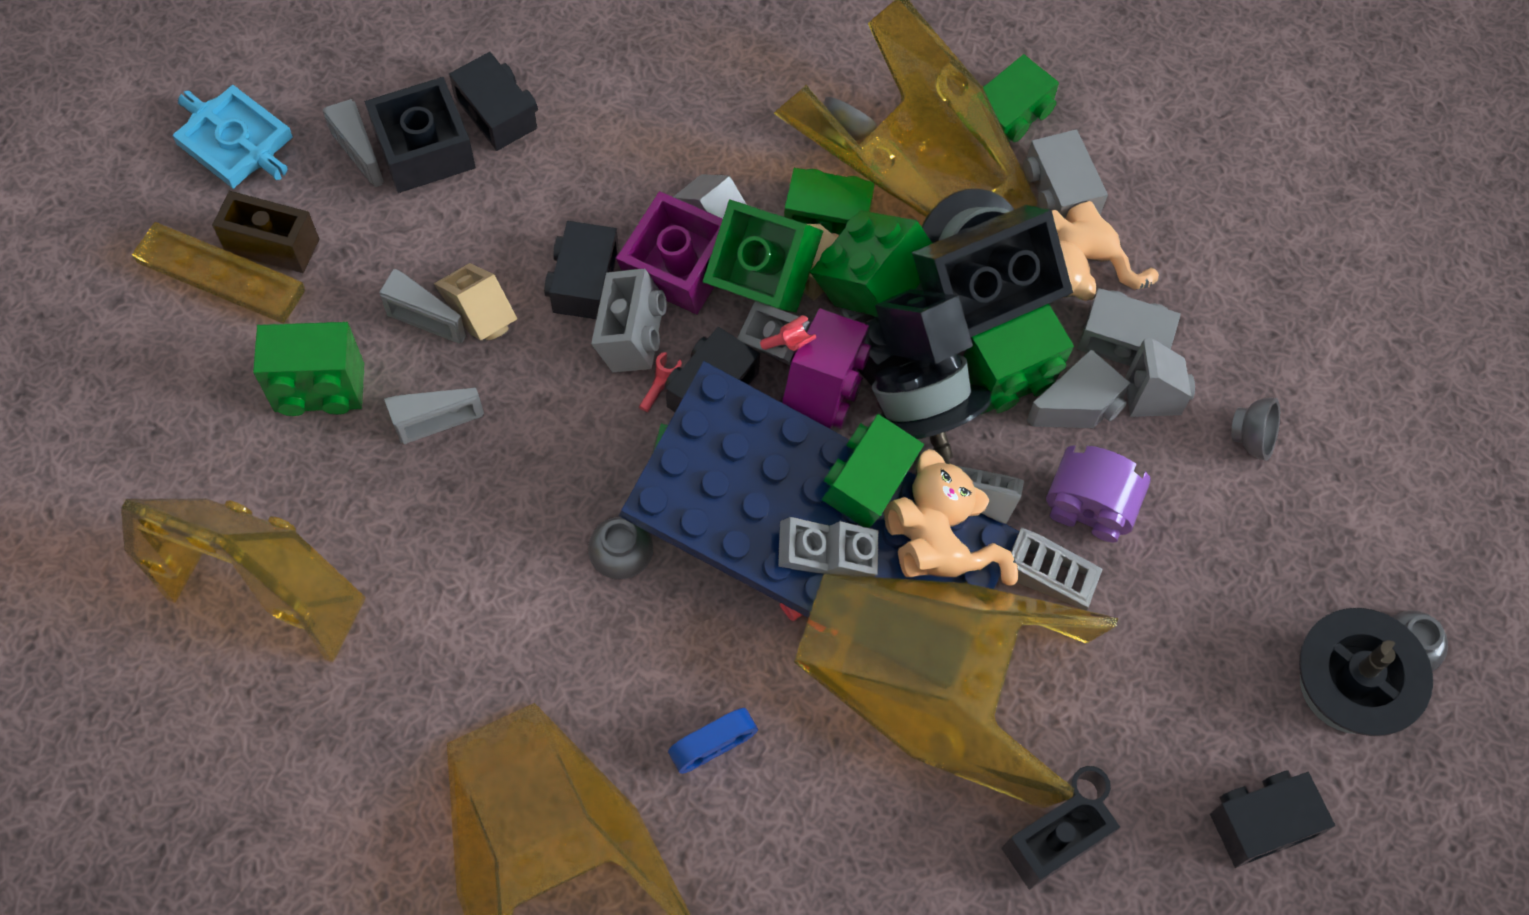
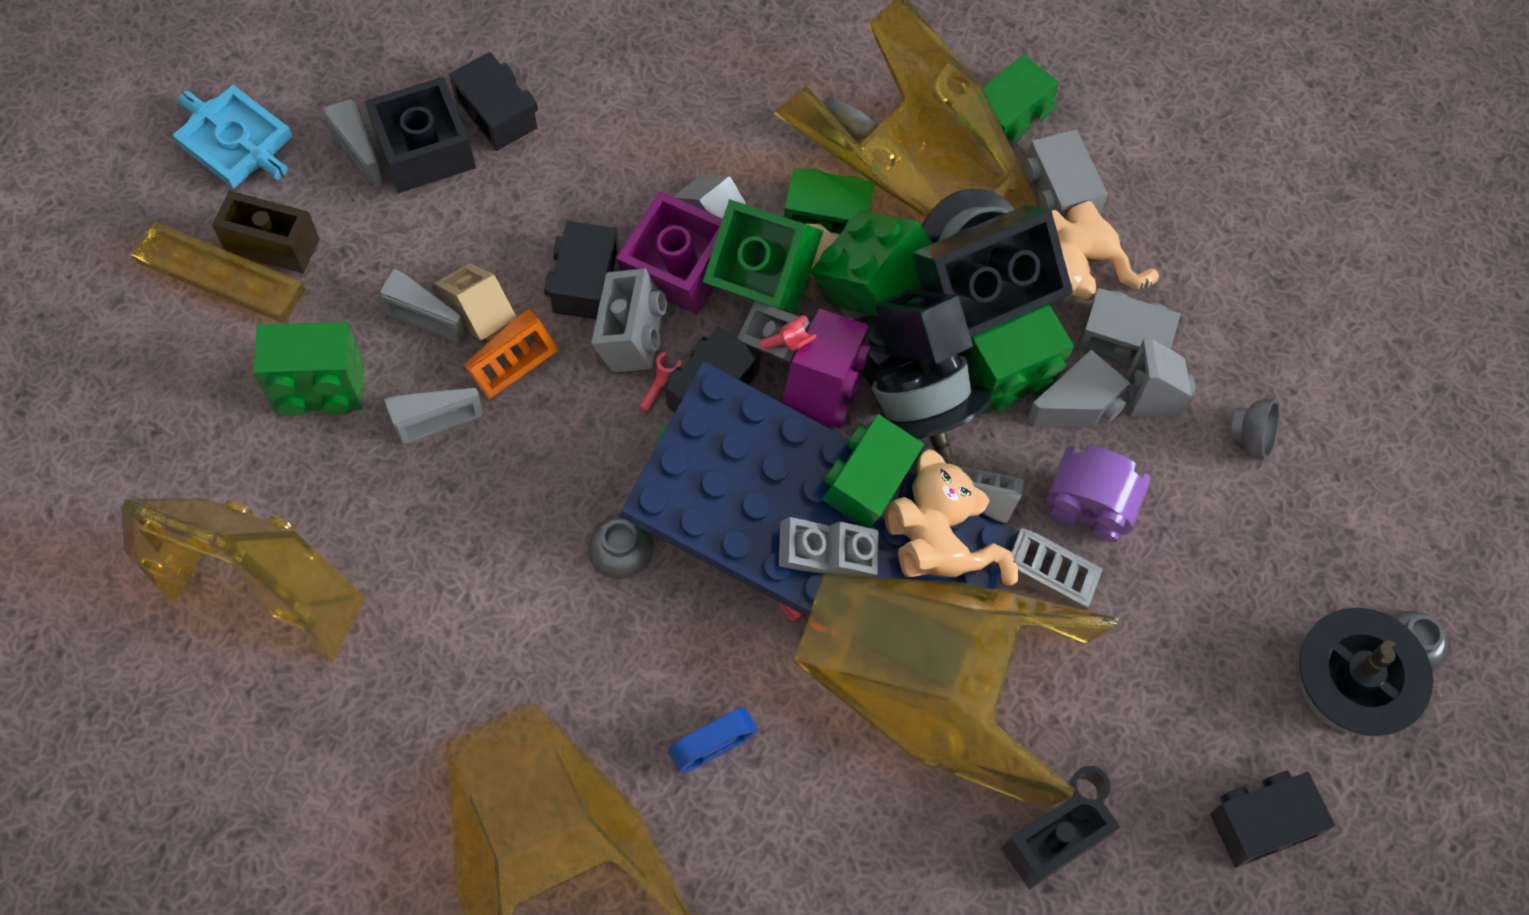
none -> orange slope [464,309,559,400]

